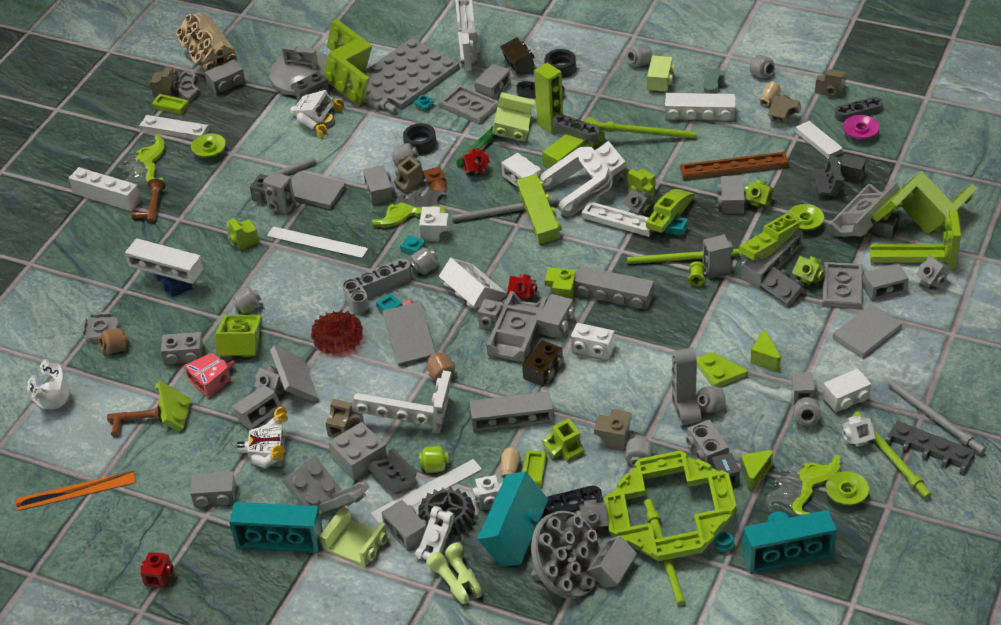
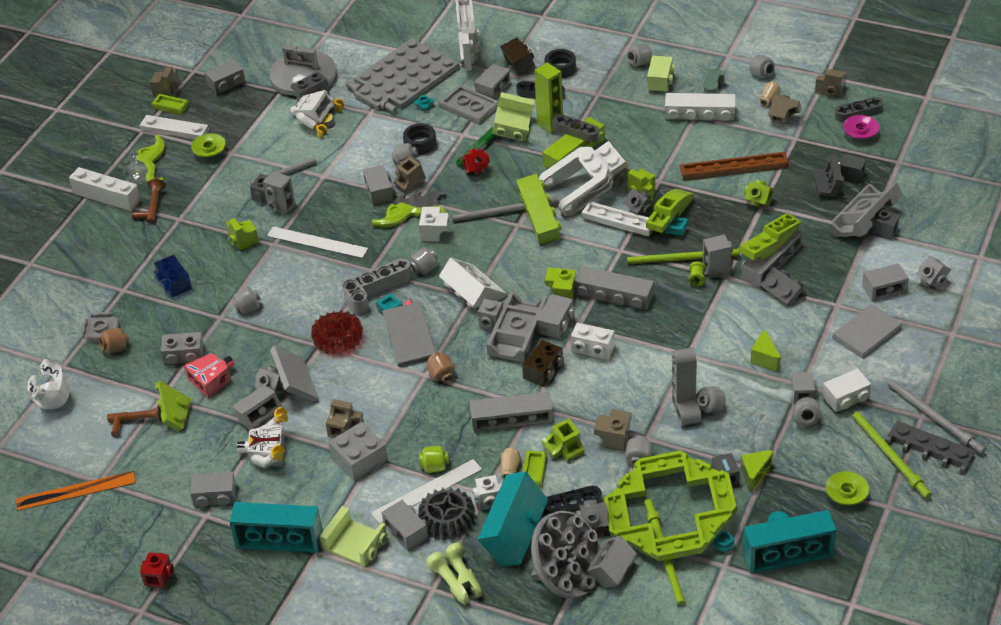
white brick [125,238,204,284] -> none
tan brick [176,12,237,71] -> none
light grey tile [177,70,200,103] -> none
lime slope [216,315,262,358] -> none
light grey bracket [282,455,370,515] -> none
light grey tile [291,171,346,210] -> none
lime bracket [323,19,372,106] -> none
white bracket [353,370,451,434] -> none
dark grey bracket [368,449,417,493] -> none
teal plate [400,235,425,255] -> none
white plate [415,506,455,560] -> none
dark orange plate [423,167,447,192] -> none
white brick [501,153,542,186] -> none
red brick [507,273,538,301] -> none
lime bar [592,121,697,139] -> none
light grey brick [686,419,729,466] -> none
lime wing [696,352,748,387] -> none
light grey brick [717,176,745,214] -> none
piece [765,455,842,516] -> none
lime dish [787,204,824,231] -> none
lime brick [792,256,826,285] -> none
white tile [795,121,843,159] -> none
light grey tile [822,262,863,309] -> none
white brick [842,415,876,446] -> none
lime bracket [869,210,961,269] -> none
lime bracket [872,170,977,234] -> none

